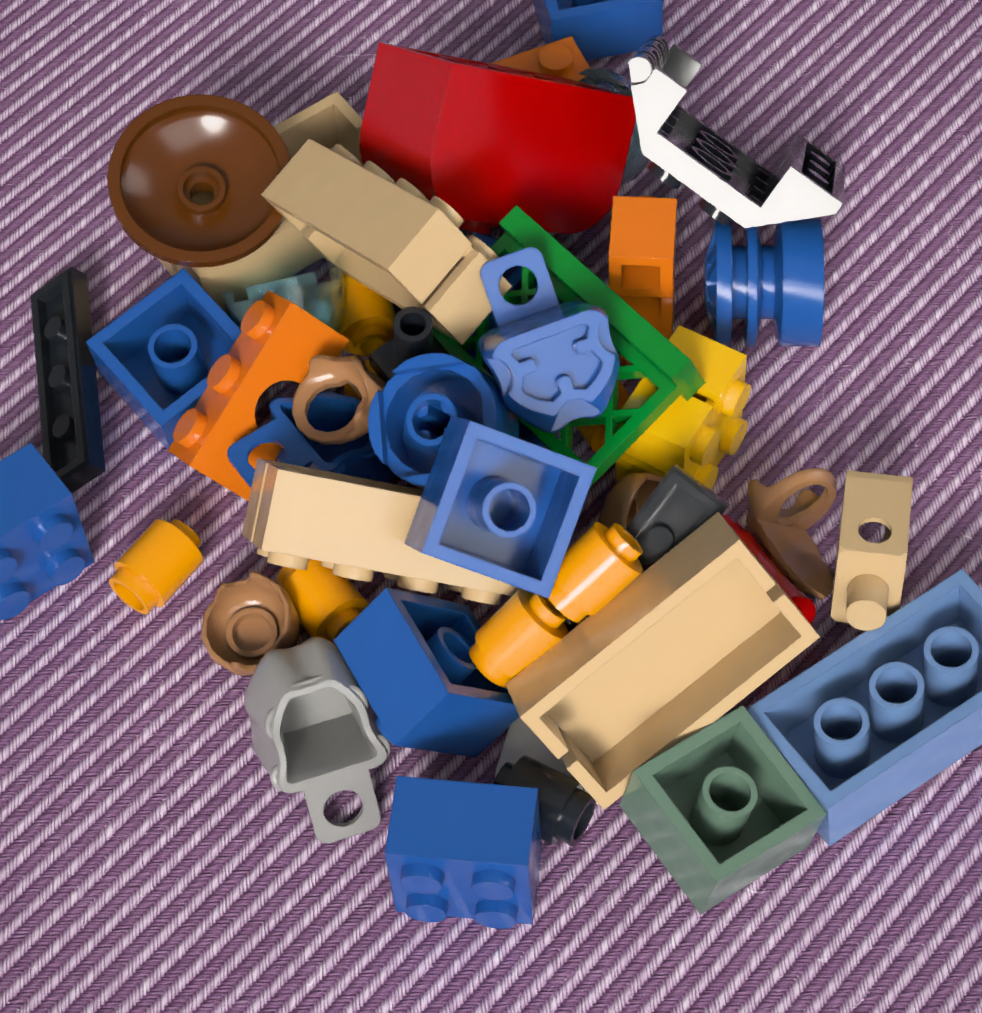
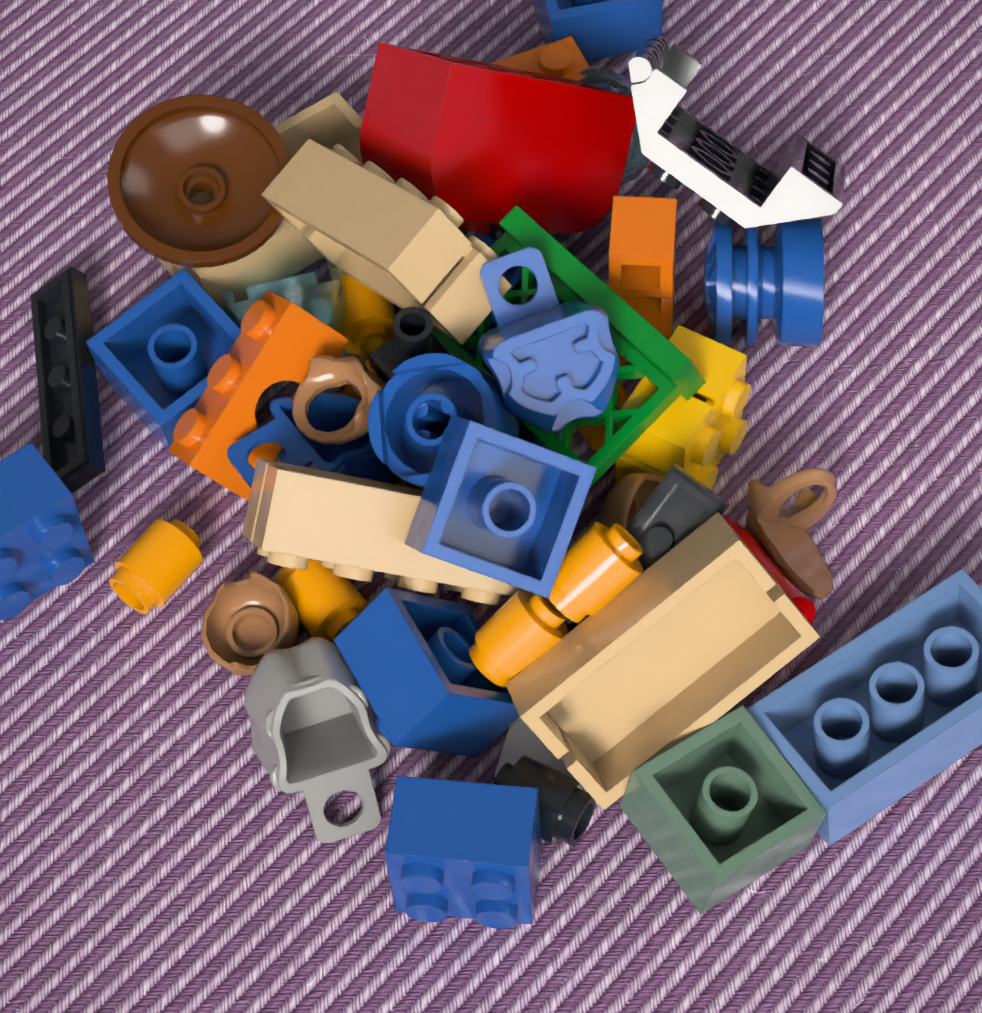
tan torso [830,470,913,631] -> none

